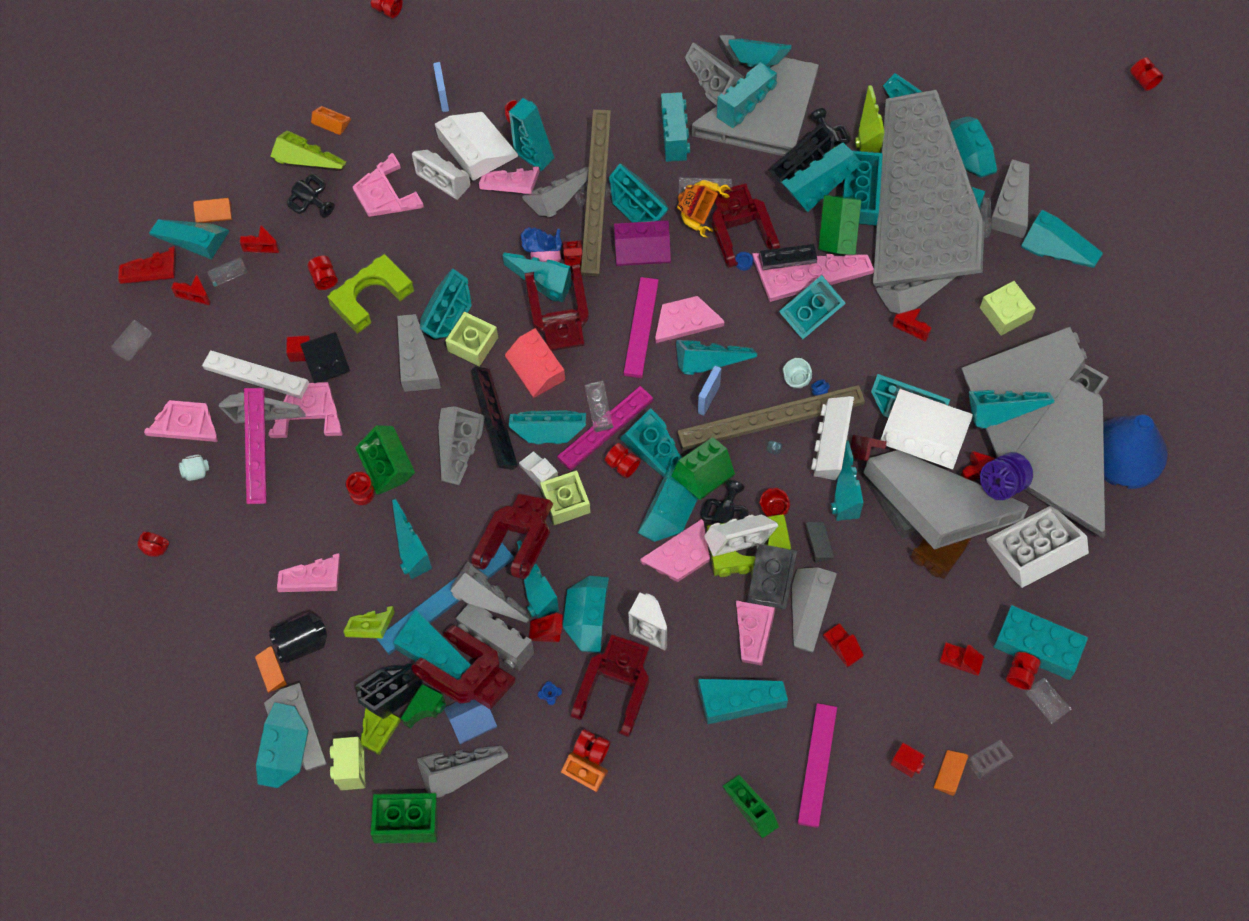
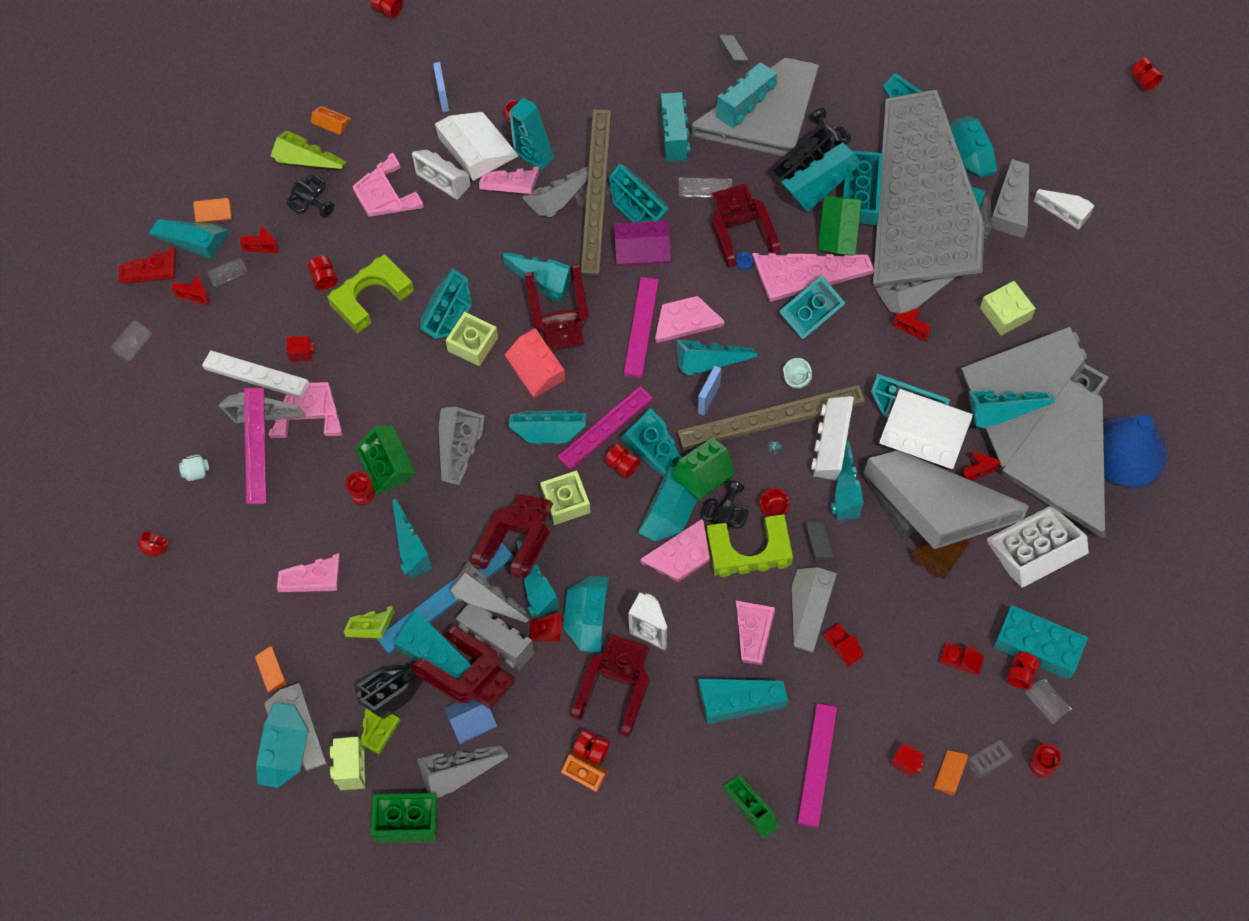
bright pink wing [144,400,218,442] -> none
black cylinder [269,611,327,663] -> none
black slope [300,332,350,383] -> none
light grey wedge [397,314,441,392] -> none
green arch [401,684,446,729] -> none
black plate [471,366,518,470] -> none
white arch [519,451,558,489] -> none
blue hair [521,227,562,262] -> none
blue plate [538,682,562,705] -> none
red slope [563,240,582,266] -> none
clear plate [585,380,613,433] -> none
torso [677,180,732,238] -> none
light grey wedge [685,43,745,106] -> none
white slope [704,514,778,557] -> none
teal wedge [728,38,791,68] -> none
black plate [746,543,797,609] -> none
black plate [760,244,818,270] -> none
blue plate [811,379,830,396] -> none
dark red panel [850,435,887,461] -> none
lime wedge [855,85,885,153] -> none
dark purple wheel [980,452,1033,501] -> none
teal wedge [1021,210,1103,268] -> none
none -> red wheel [1029,744,1062,778]
none -> white slope [1033,189,1095,230]

